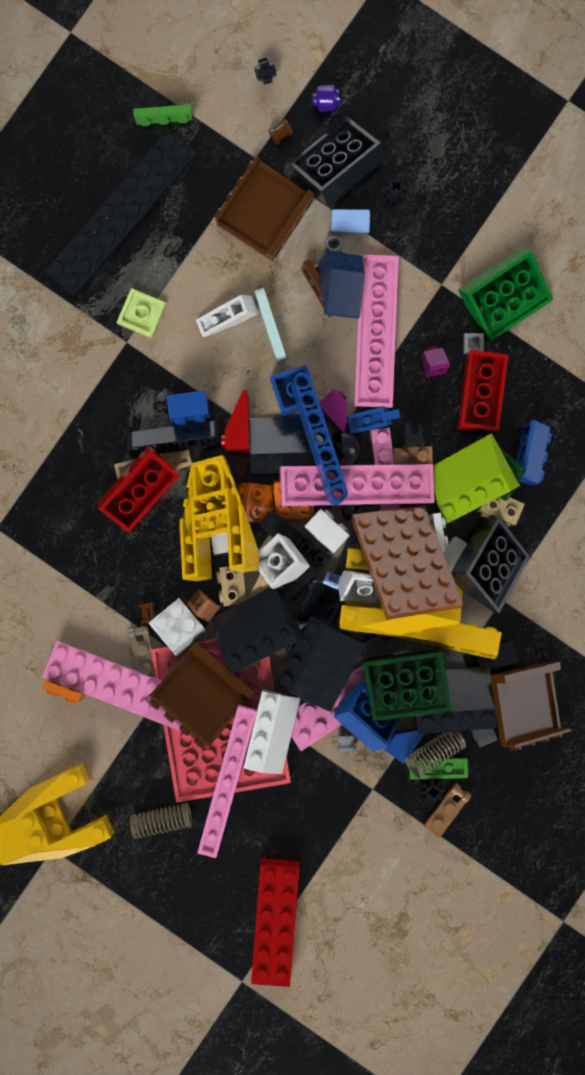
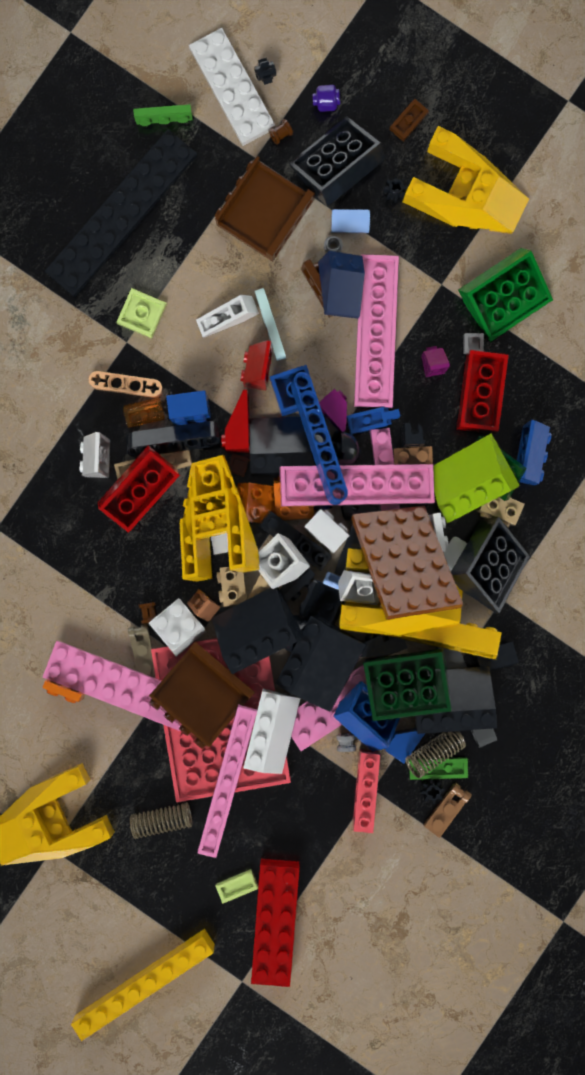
panel [490,662,570,750] -> none
none -> yellow brick [71,929,215,1041]
none -> white slope [80,432,110,478]
none -> light nougat beam [89,371,163,398]
none -> clear orange slope [123,397,165,428]
none -> white plate [189,28,275,146]
none -> yellowish green tile [215,869,259,903]
none -> red slope [240,340,272,391]
none -> coral brick [352,749,380,833]
none -> reddish brown plate [389,99,429,142]
none -> yellow wedge [403,126,529,234]

